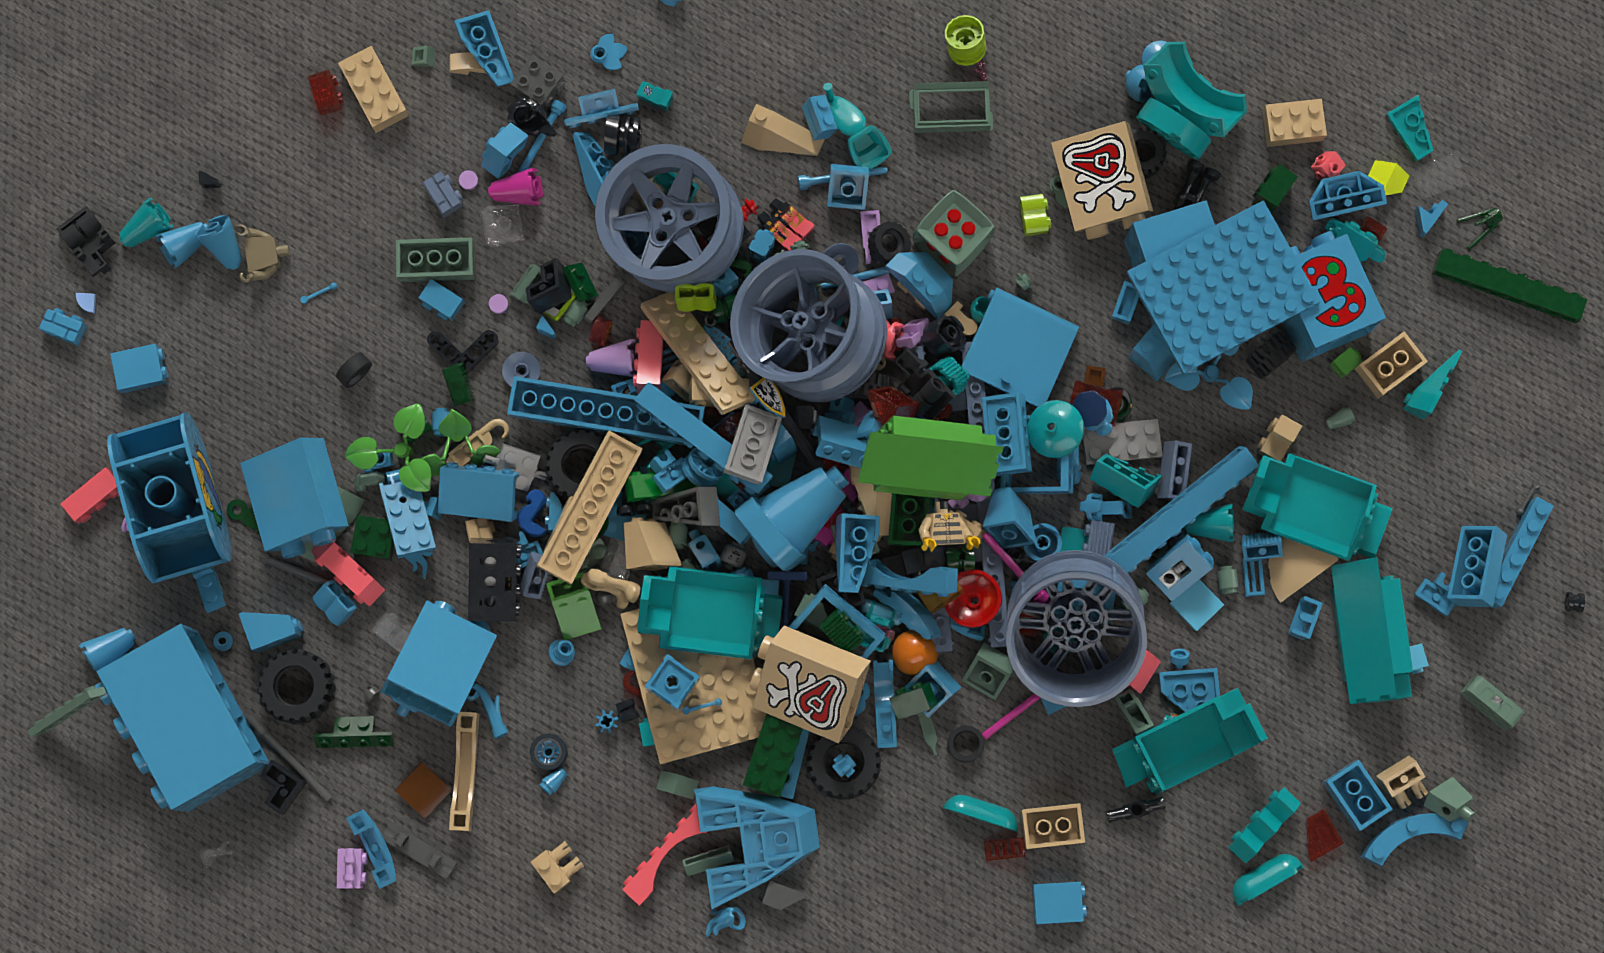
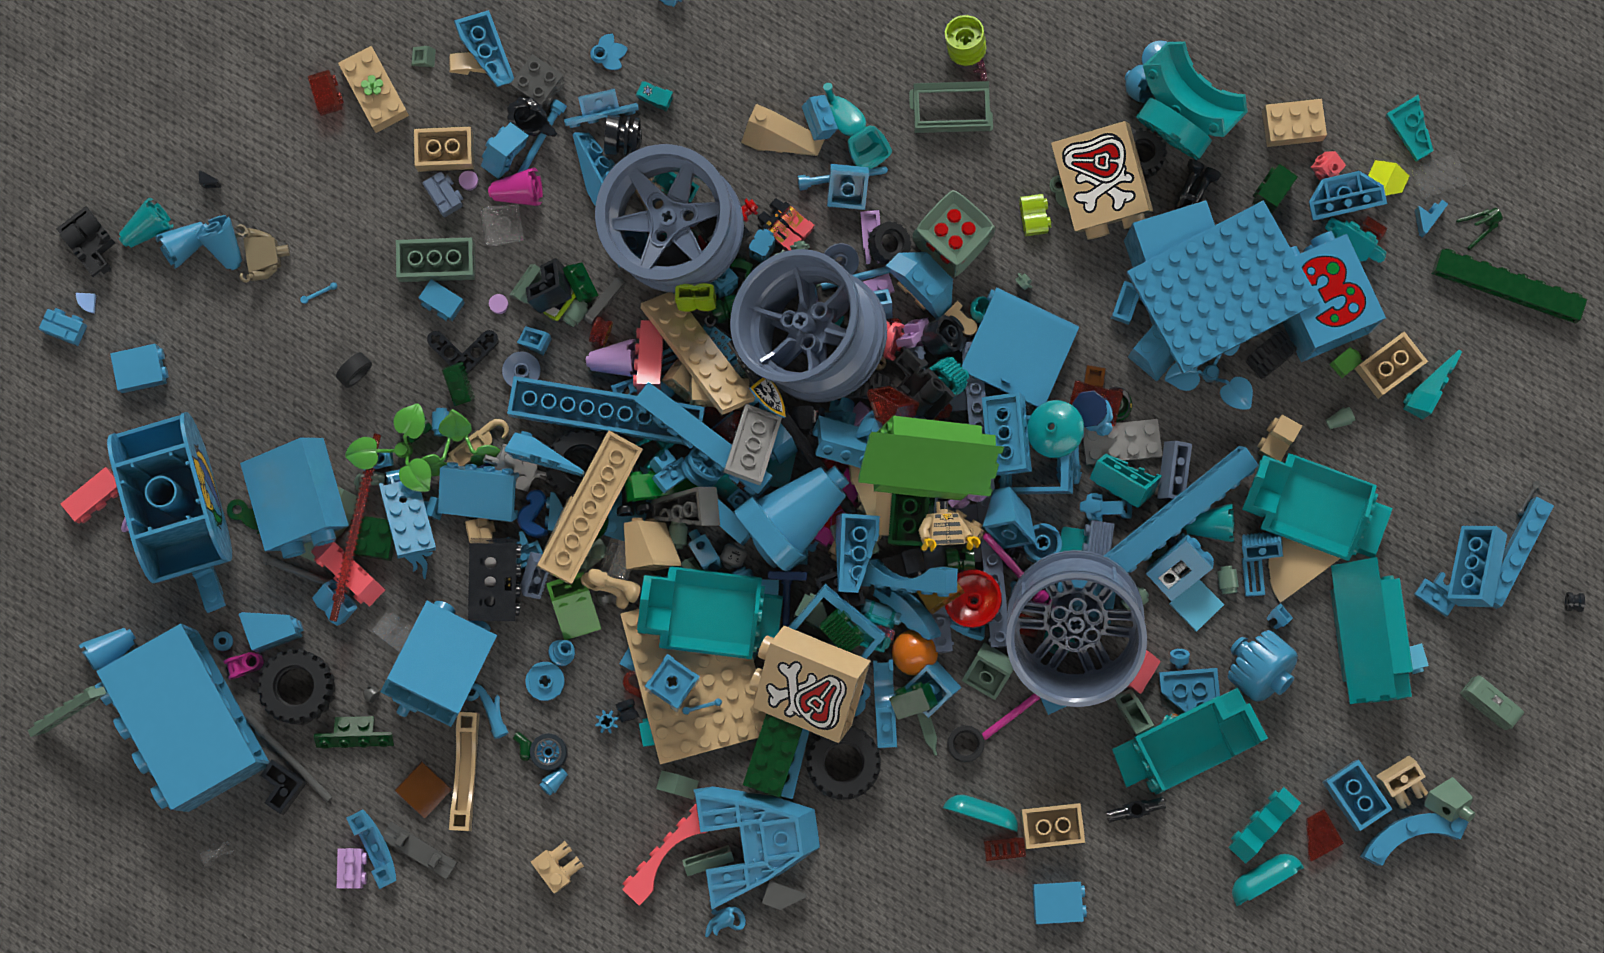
dark azure slope [536,316,556,339] -> none
dark azure gear [832,753,856,777] -> none
dark azure window [1288,596,1323,640] -> none
none -> dark pink piece [223,652,264,680]
none -> clear red hose [329,433,381,622]
none -> bright green plant [361,75,383,95]
none -> tan brick [414,127,474,172]
none -> dark azure wedge [505,431,585,477]
none -> dark green arm [513,732,532,761]
none -> dark azure slope [517,326,552,356]
none -> dark azure plate [525,662,565,701]
none -> dark azure piece [1228,630,1298,702]
none -> dark azure tile [1267,603,1293,629]

